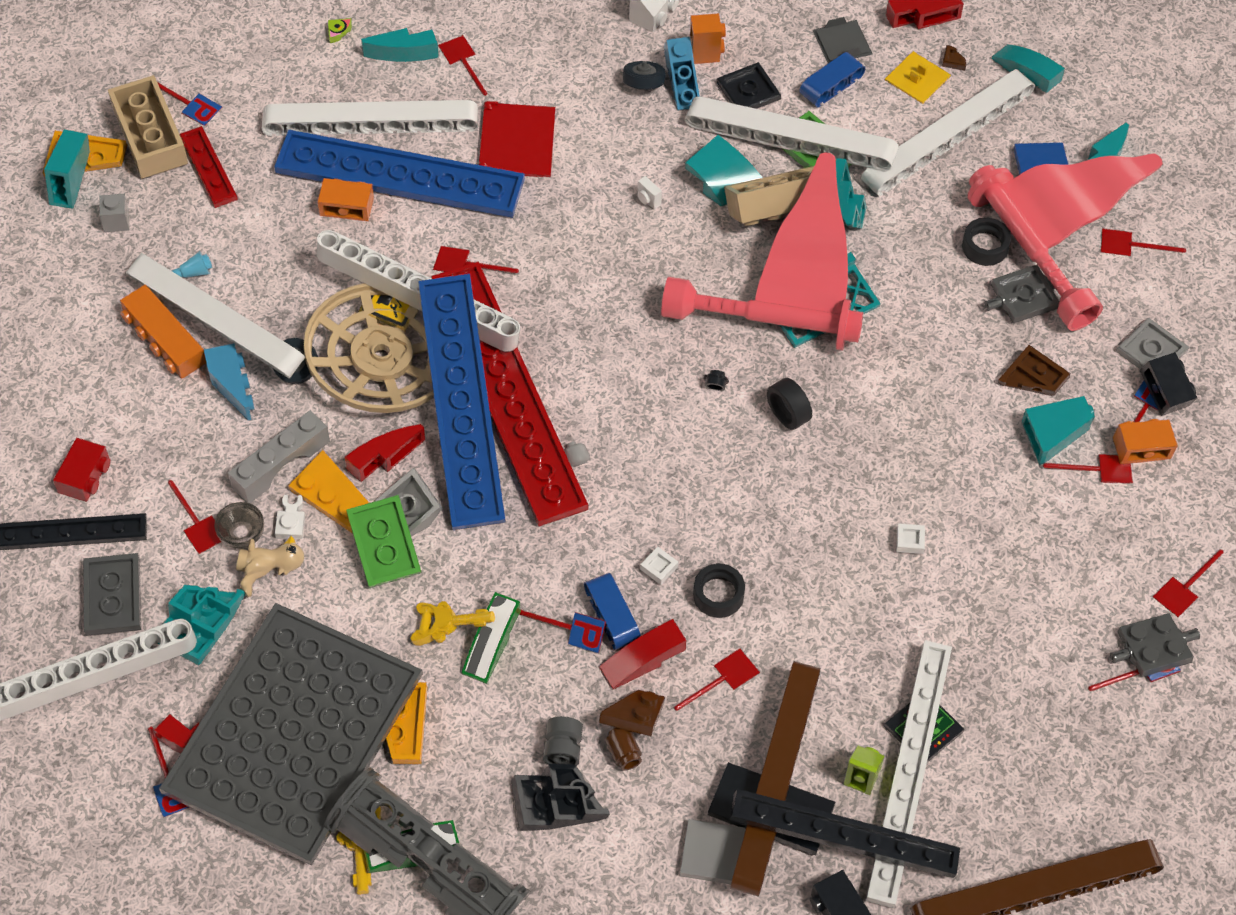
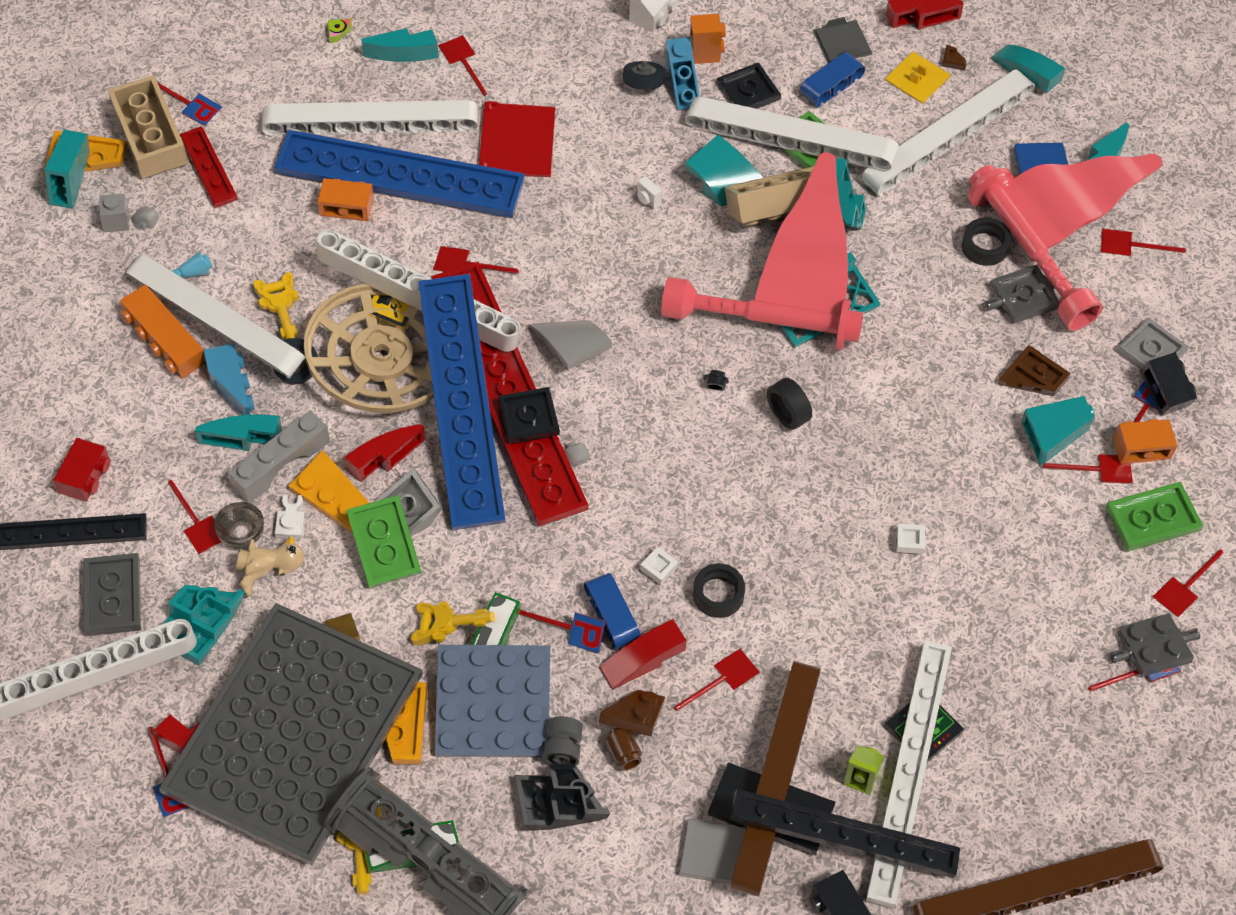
none -> light grey piece [132,206,159,230]
none -> teal slope [195,414,282,451]
none -> yellow piece [253,272,299,339]
none -> pearl gold tile [325,613,360,640]
none -> sand blue plate [435,644,550,758]
none -> black tile [498,387,560,444]
none -> light grey slope [530,320,612,370]
none -> bright green plate [1106,481,1203,552]

